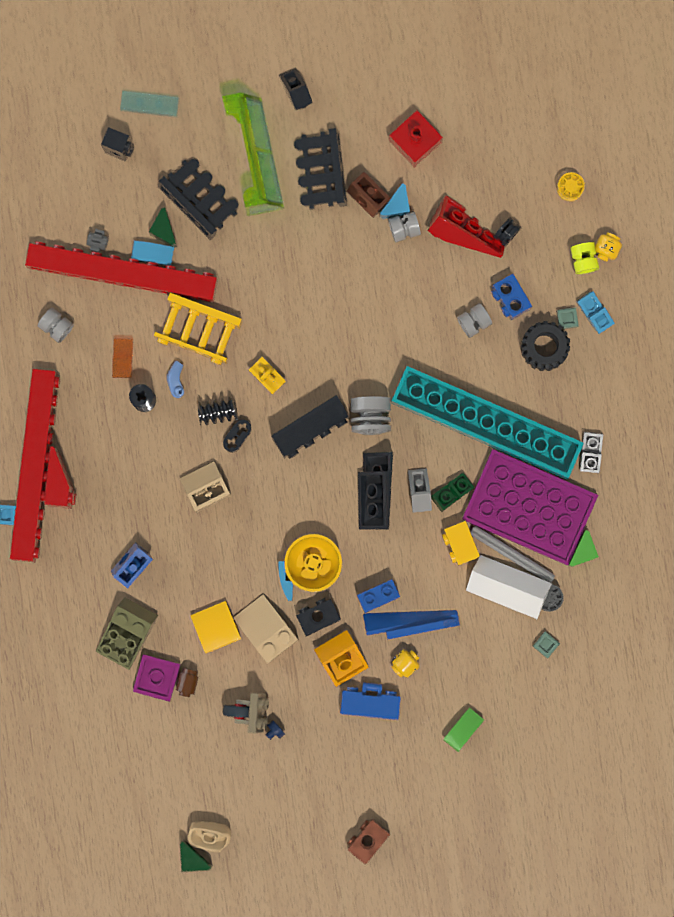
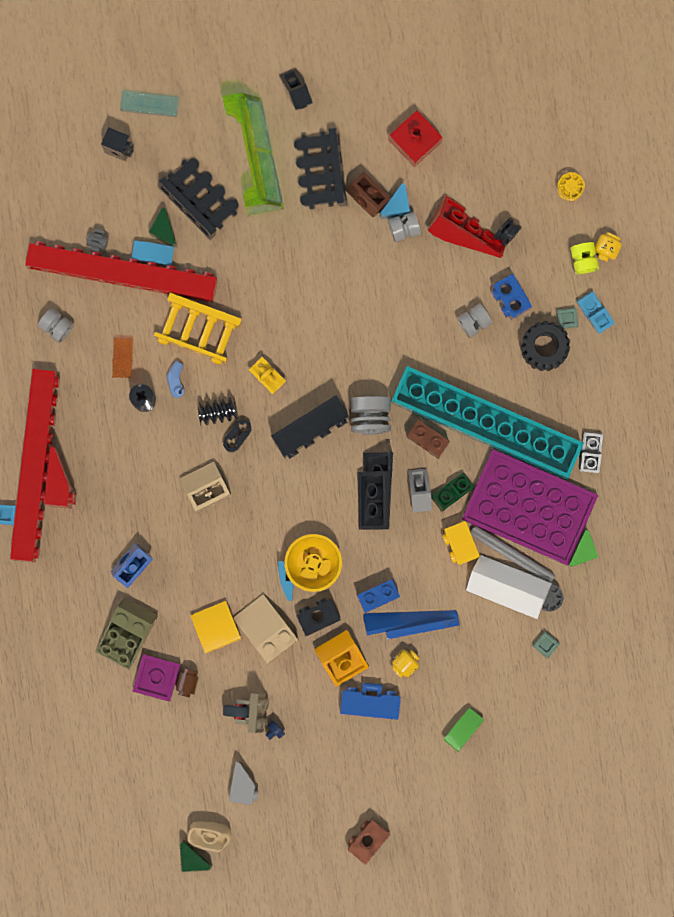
none -> light grey slope [229,762,259,805]
none -> copper brick [407,420,450,459]

